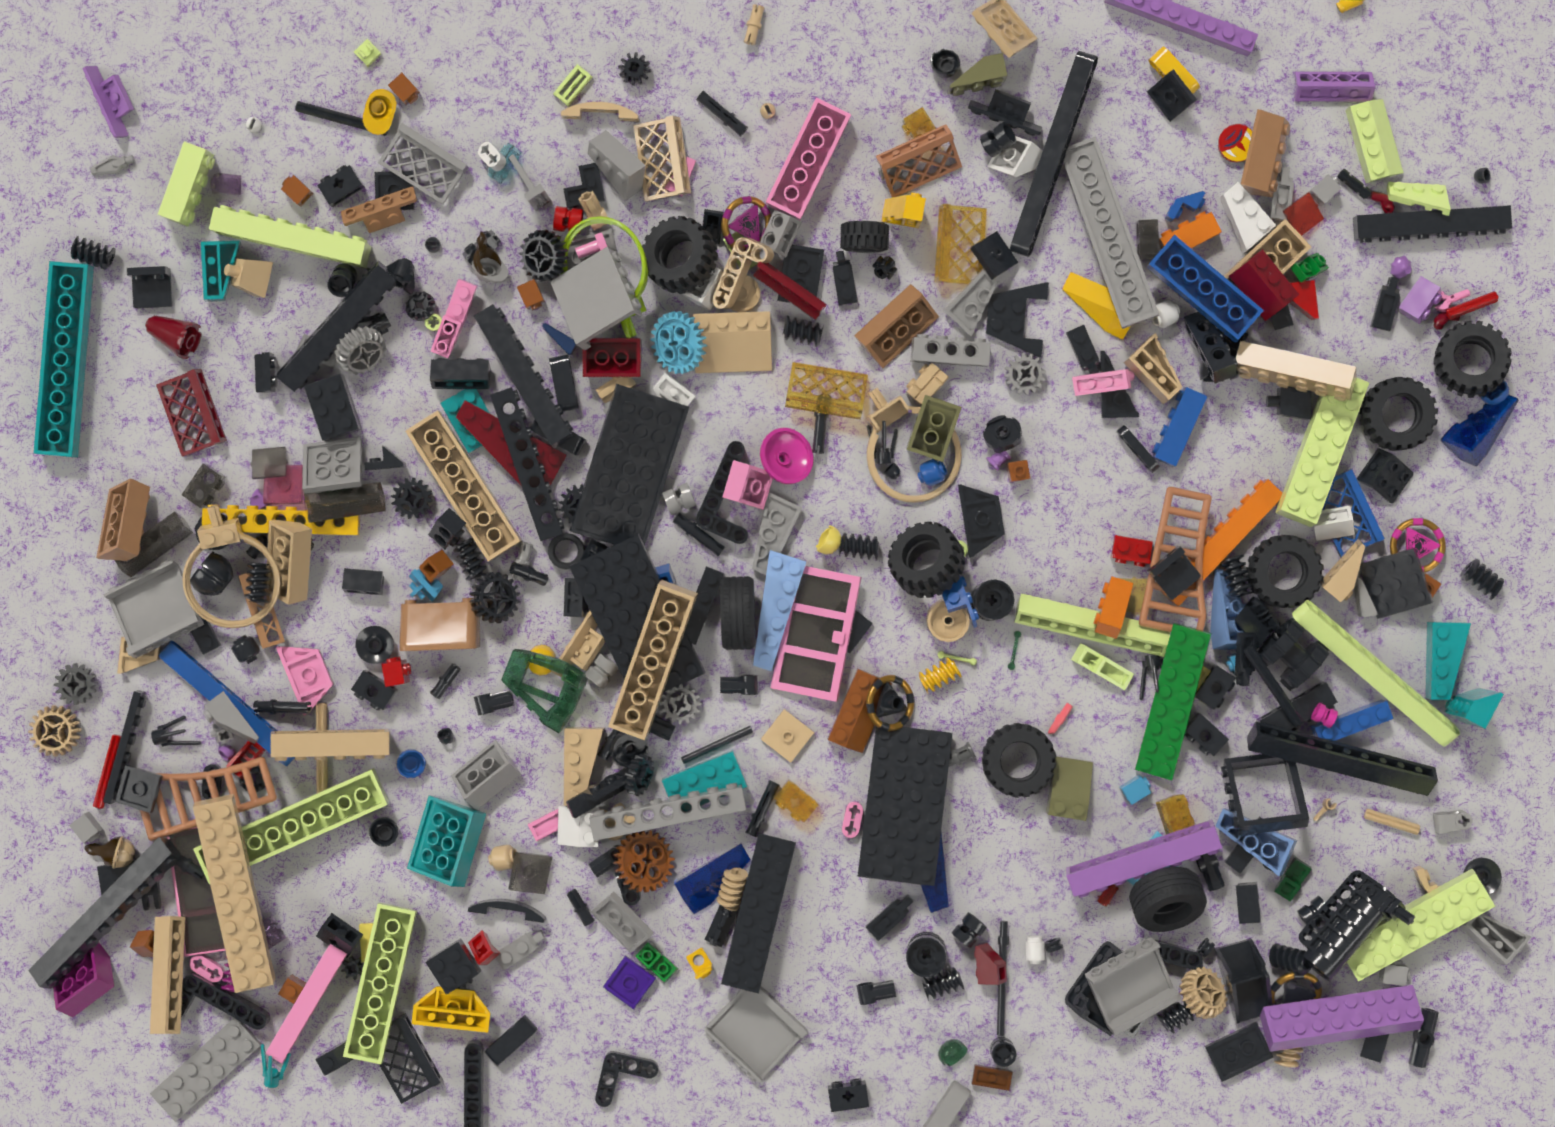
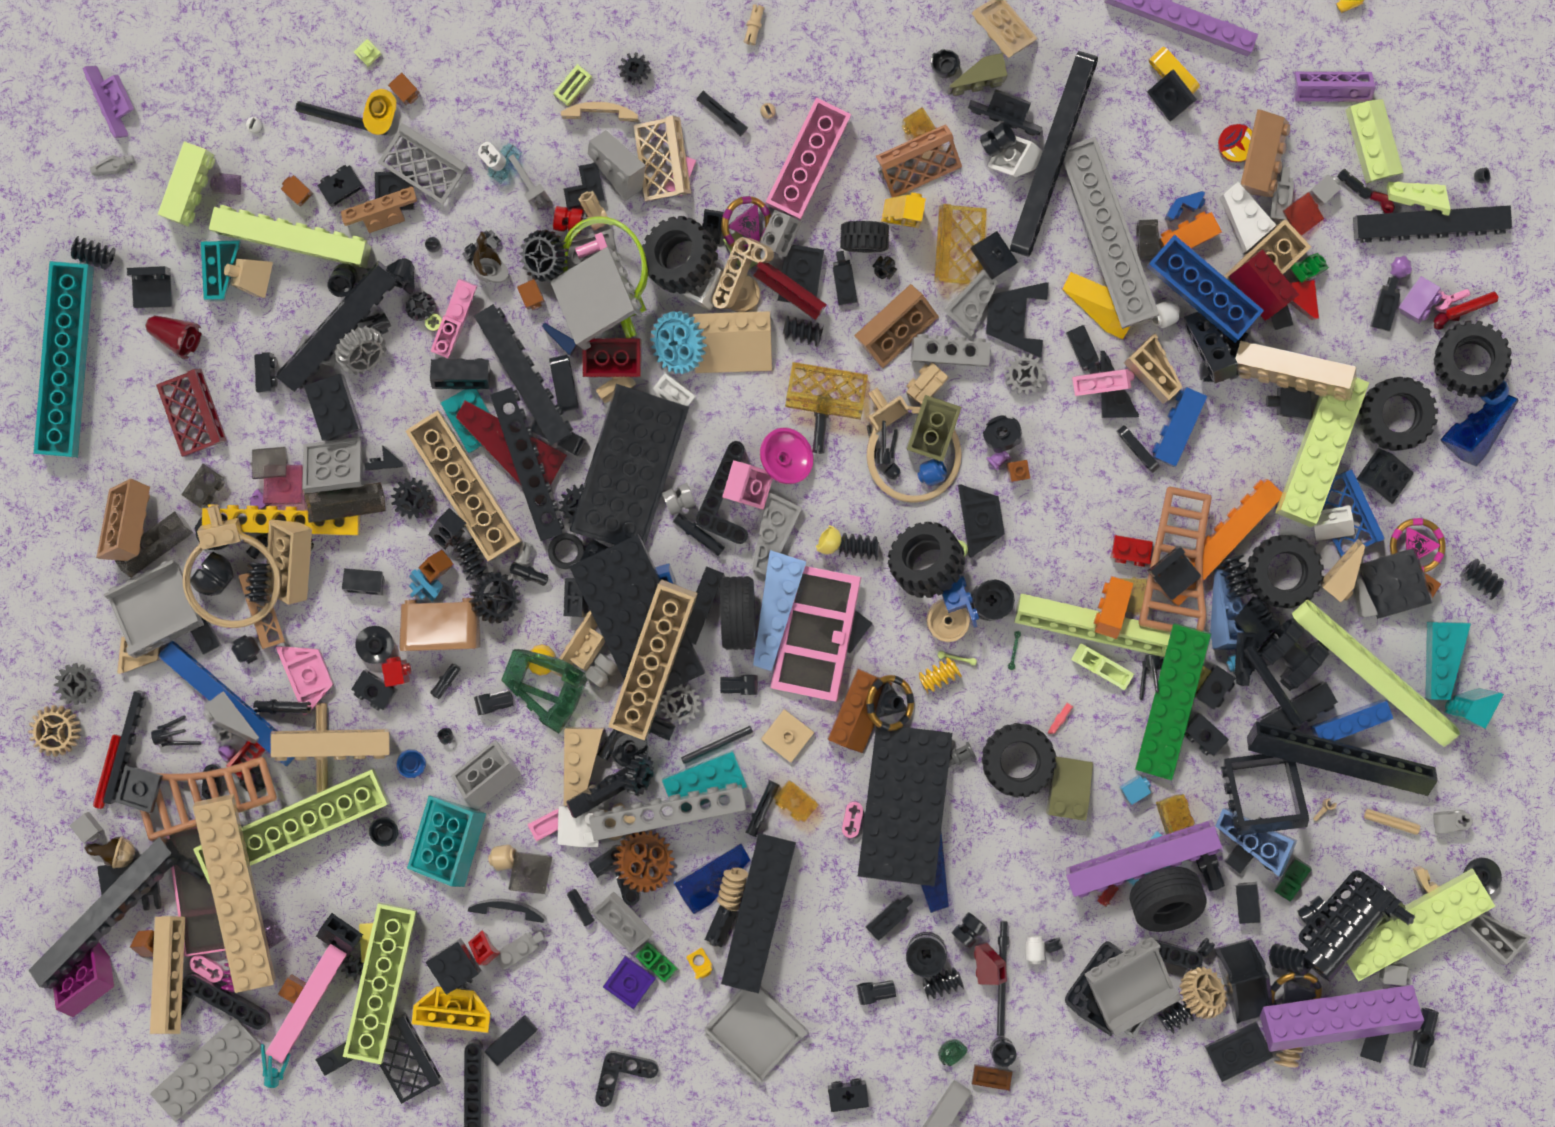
dark pink wheel [1311,703,1338,728] -> none

